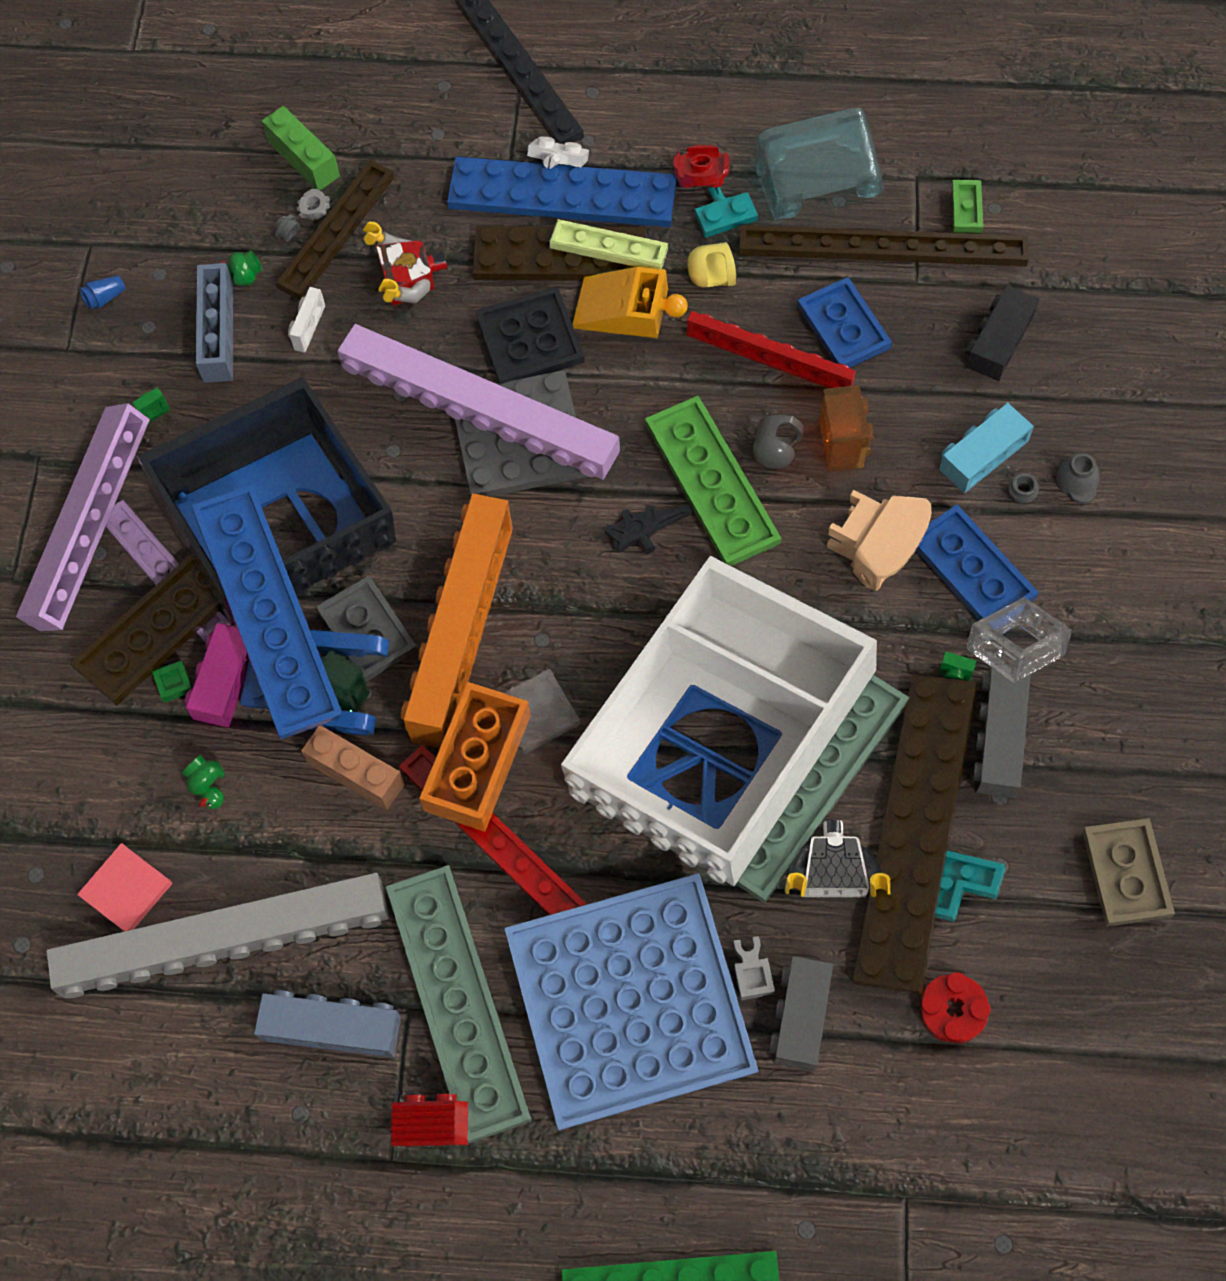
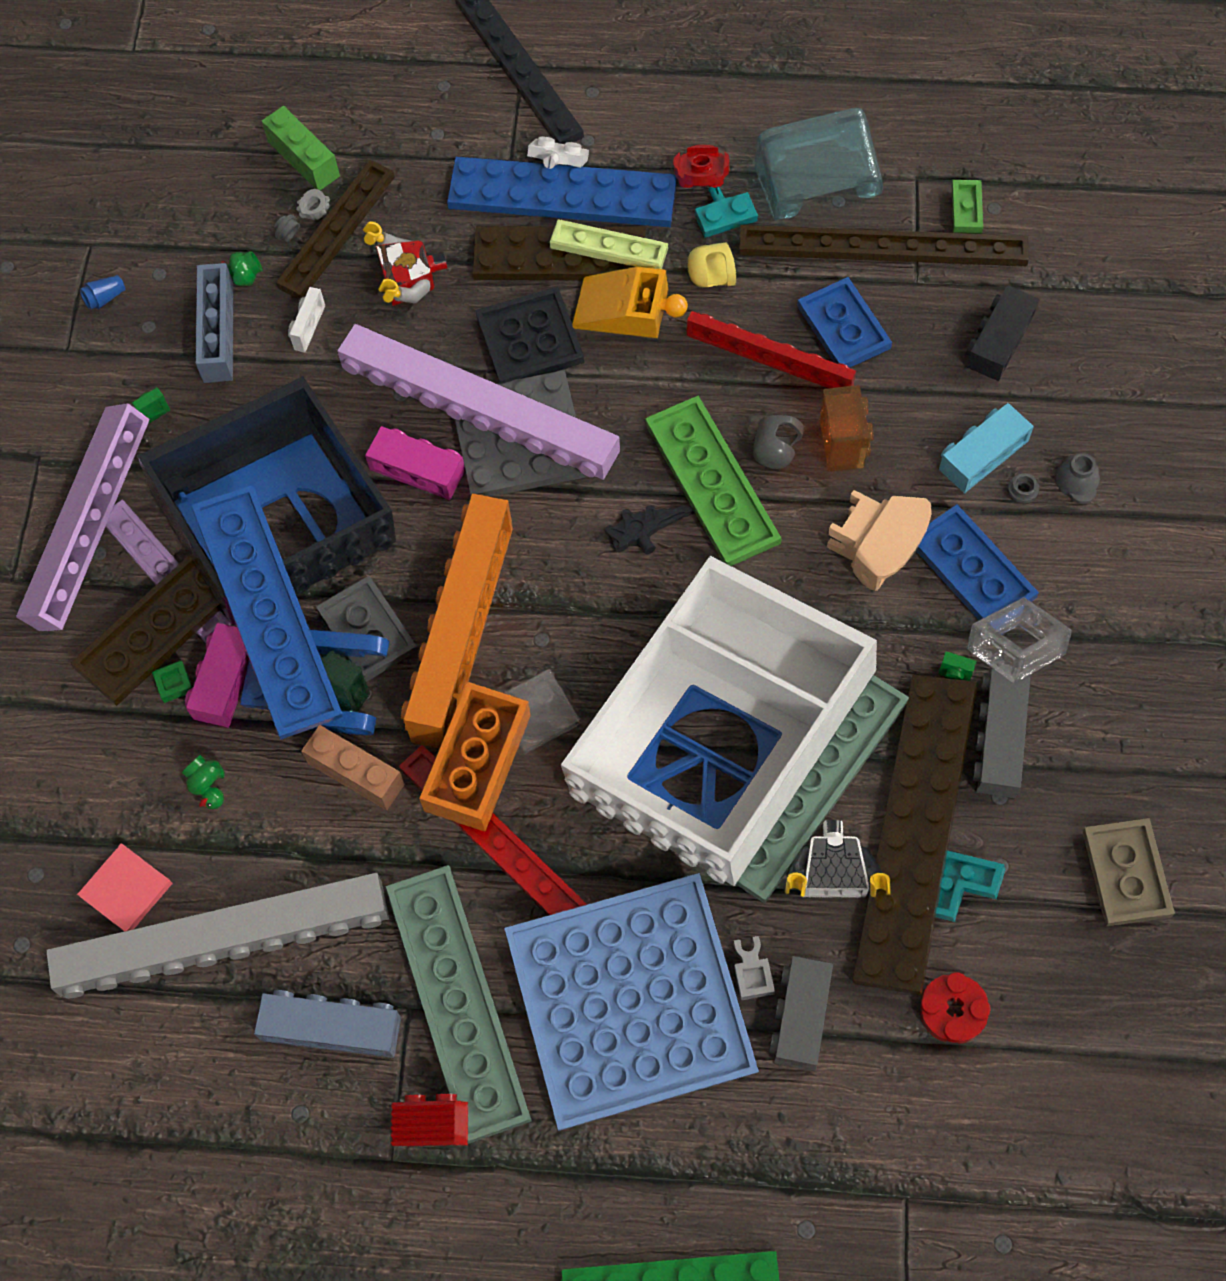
none -> dark pink brick [365,426,465,500]

